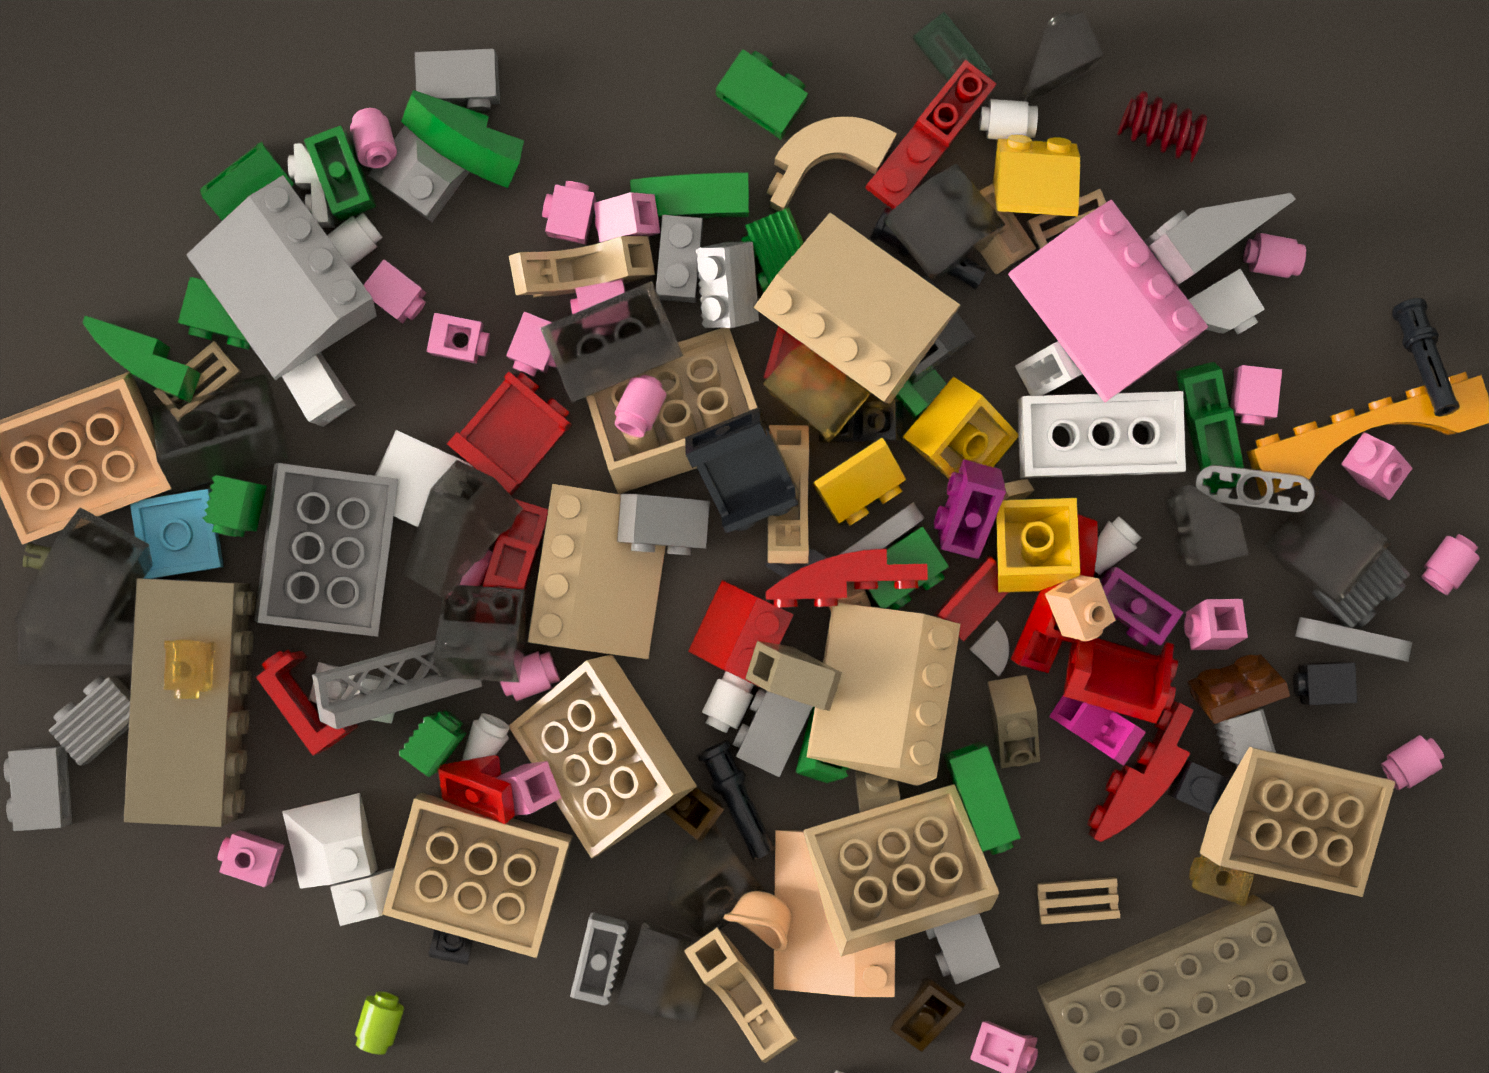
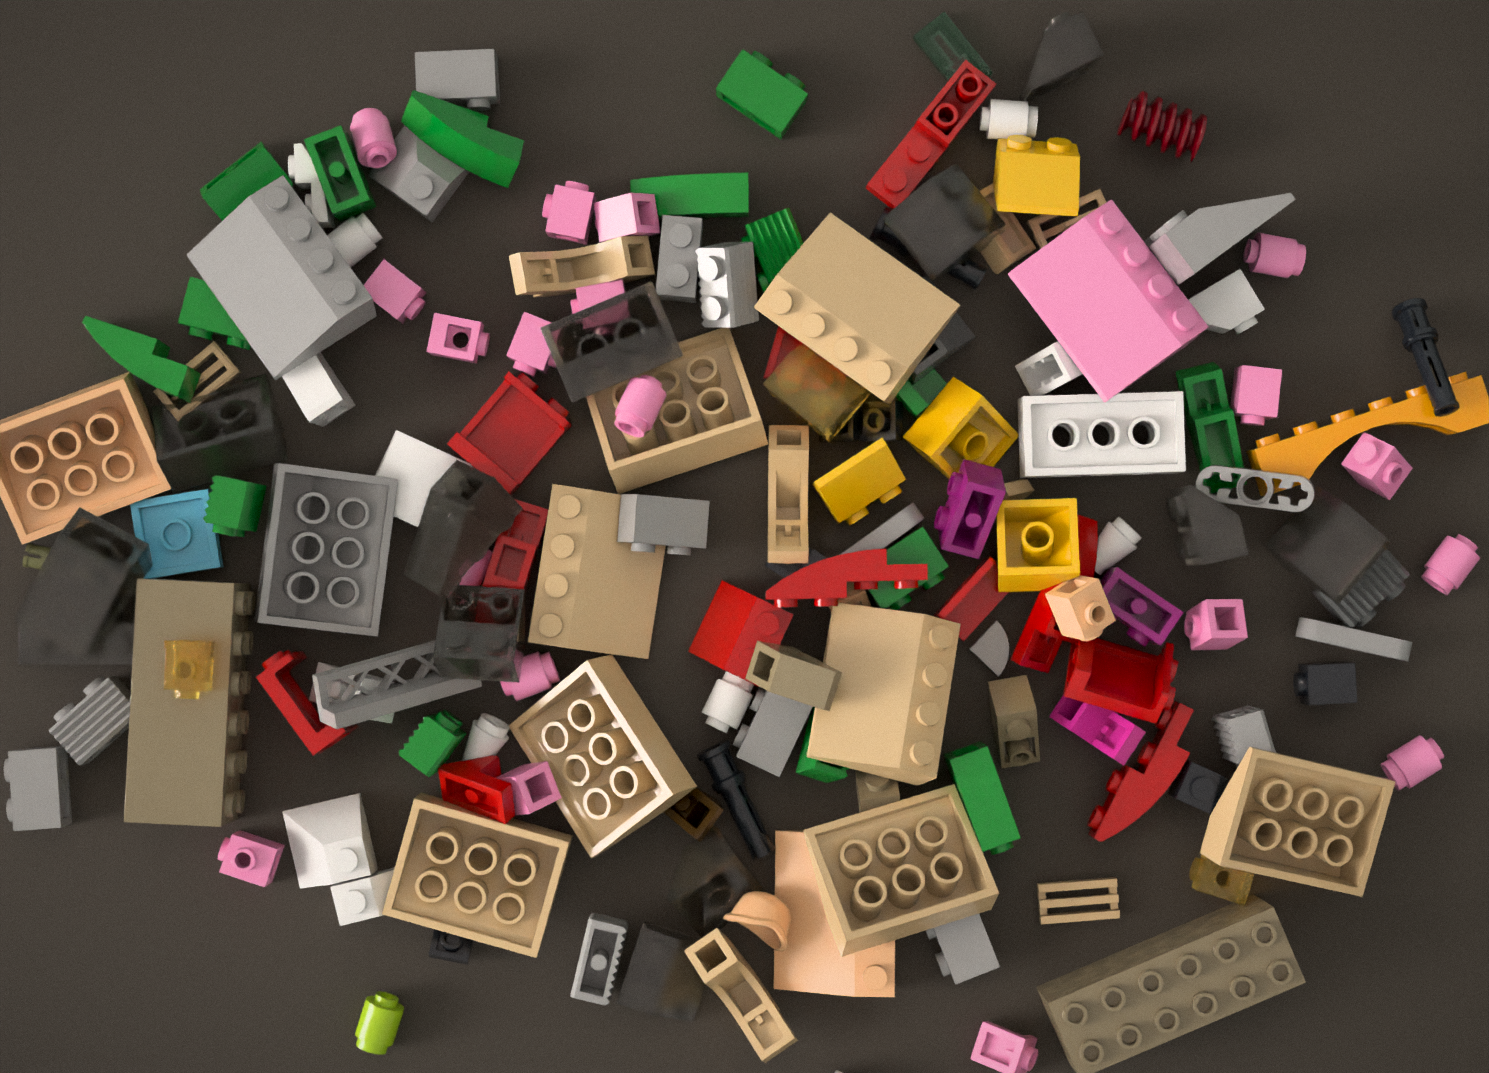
black panel [685,407,799,533] -> none
tan arch [767,117,897,211] -> none
dark brown slope [890,978,965,1052] -> none
reddish brown plate [1187,654,1290,724] -> none

